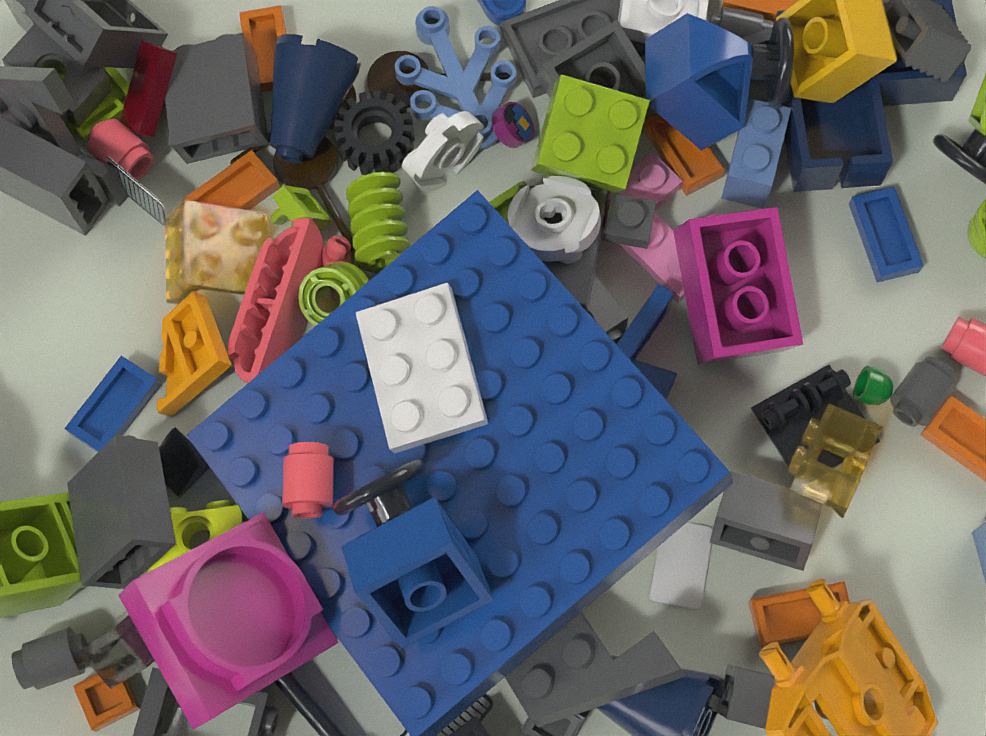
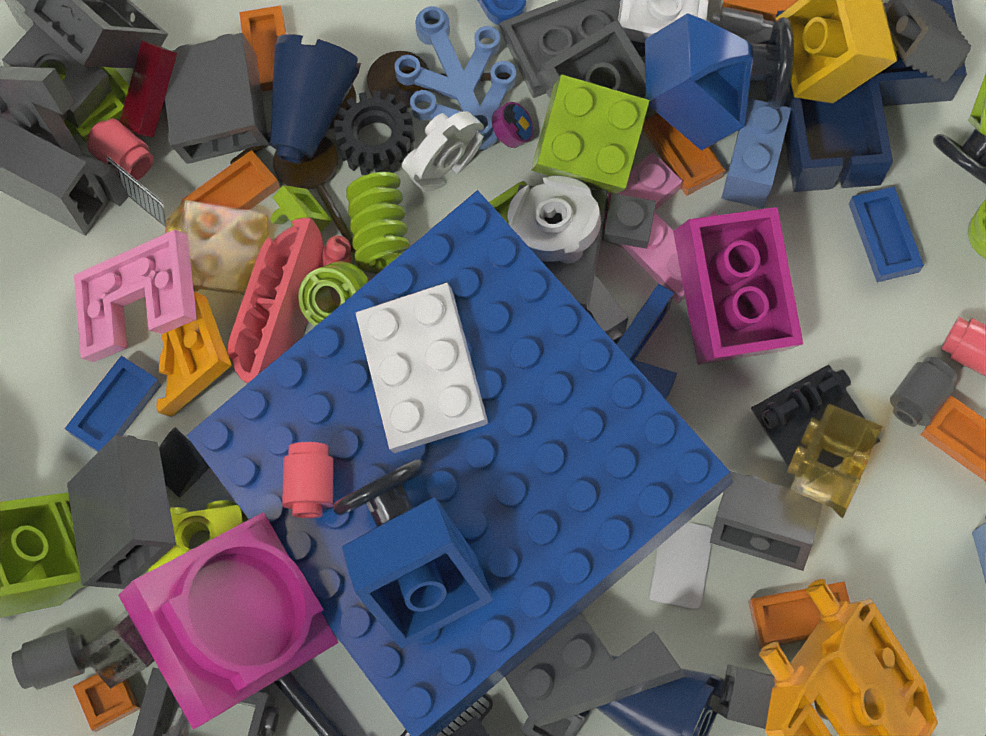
green hinge [853,365,893,405] -> none
none -> bright pink plate [74,229,197,362]

